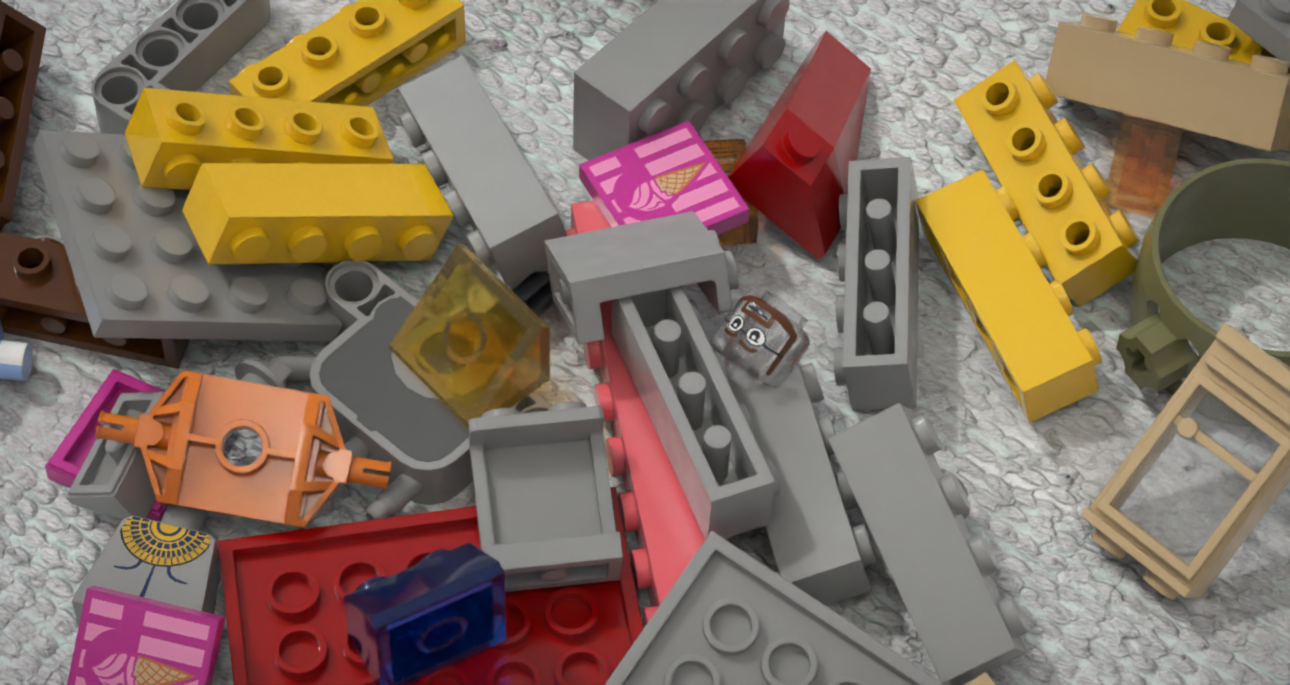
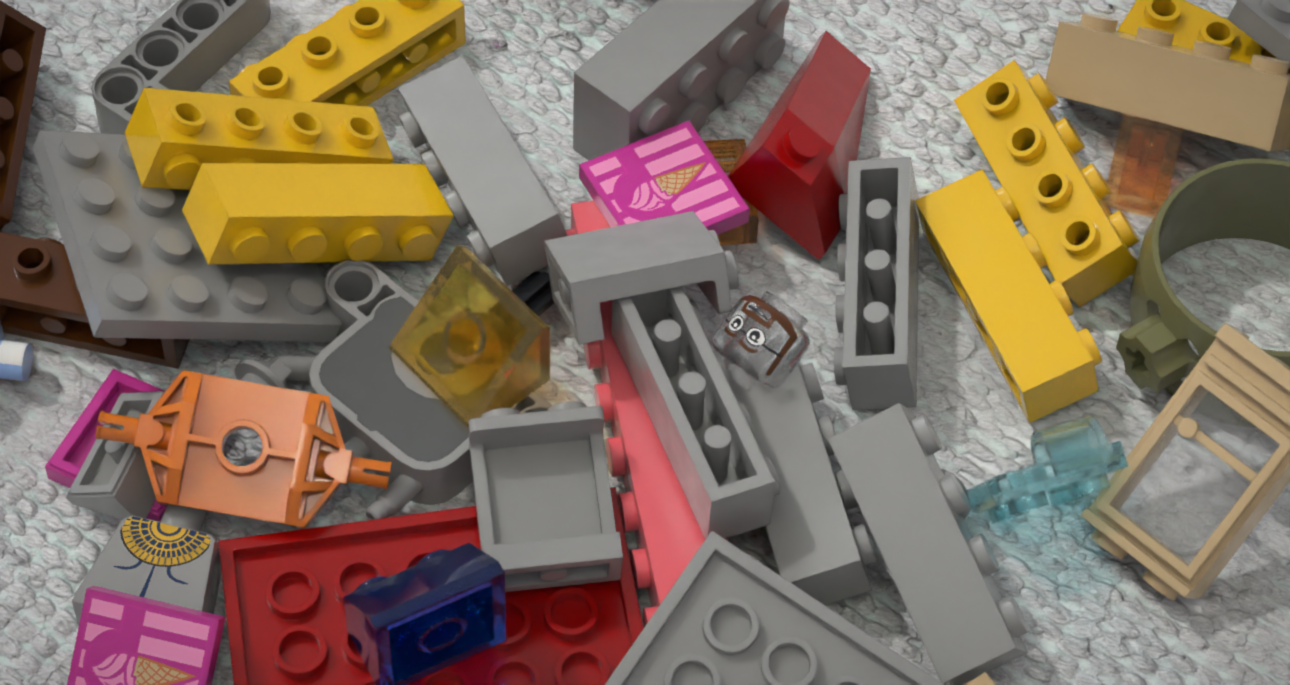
none -> clear light blue plate [967,416,1128,524]

